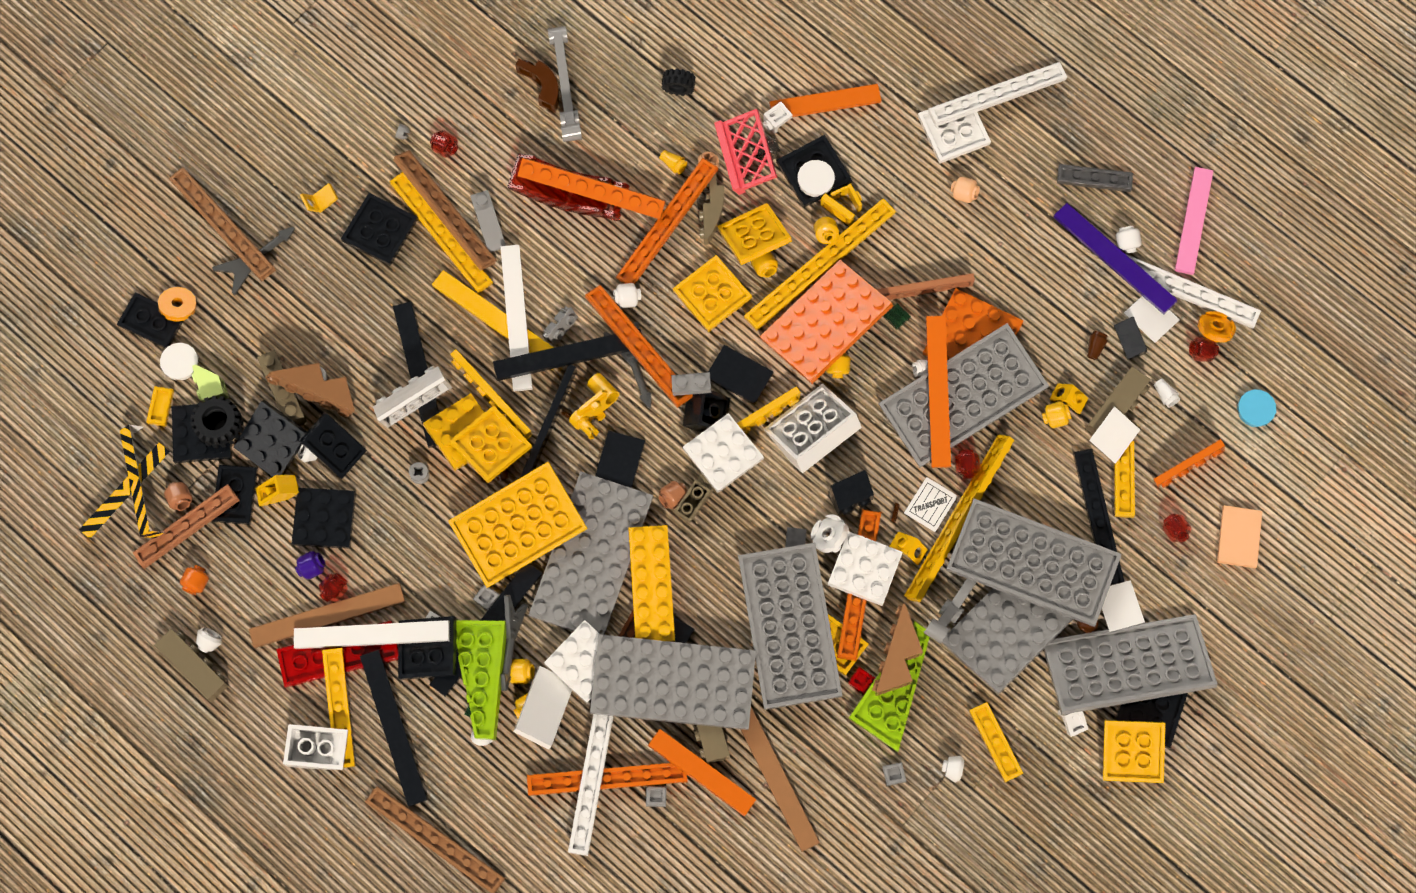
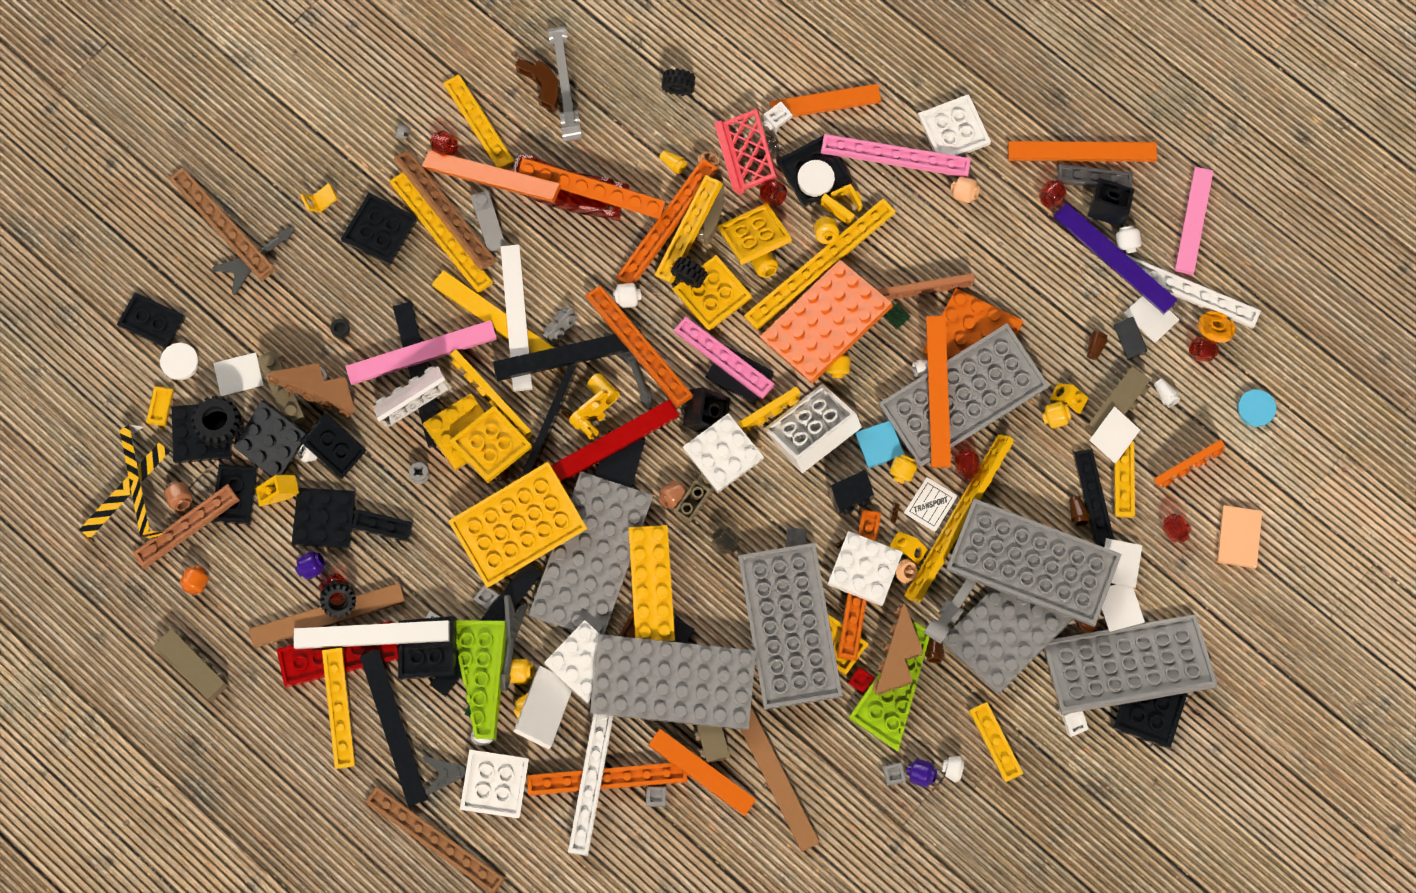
light orange tile [158,287,197,322] -> none
yellowish green slope [192,364,229,402] -> none
white cone [196,628,222,653] -> none
white slope [283,724,348,770] -> none
light grey plate [671,372,711,396] -> none
white plate [811,514,849,553] -> none
white tile [928,62,1067,127] -> none
yellow plate [1103,720,1165,783] -> none
none -> white sticker [213,352,264,396]
none -> black tyre [320,580,356,618]
none -> pearl dark grey tile [330,319,350,339]
none -> bright pink tile [345,320,497,385]
none -> black plate [351,509,413,542]
none -> tile [422,150,561,203]
none -> dark grey piece [423,756,466,795]
none -> yellow tile [443,74,515,169]
none -> white plate [460,750,529,818]
none -> red tile [551,399,679,483]
none -> yellow plate [655,175,723,284]
none -> black tyre [671,257,708,288]
none -> bright pink tile [674,316,775,400]
none -> clear smoke head [711,526,740,555]
none -> clear red head [759,179,787,206]
none -> bright pink tile [821,134,971,178]
none -> medium azure tile [855,421,904,469]
none -> yellow head [889,454,918,484]
none -> light nougat hat [896,559,917,583]
none -> dark purple head [906,759,937,787]
none -> reddish brown cone [925,638,945,663]
none -> orange tile [1008,141,1157,162]
none -> clear red head [1039,180,1067,208]
none -> reddish brown cone [1069,496,1090,526]
none -> black slope [1087,178,1134,228]
none -> white sticker [1105,538,1142,588]

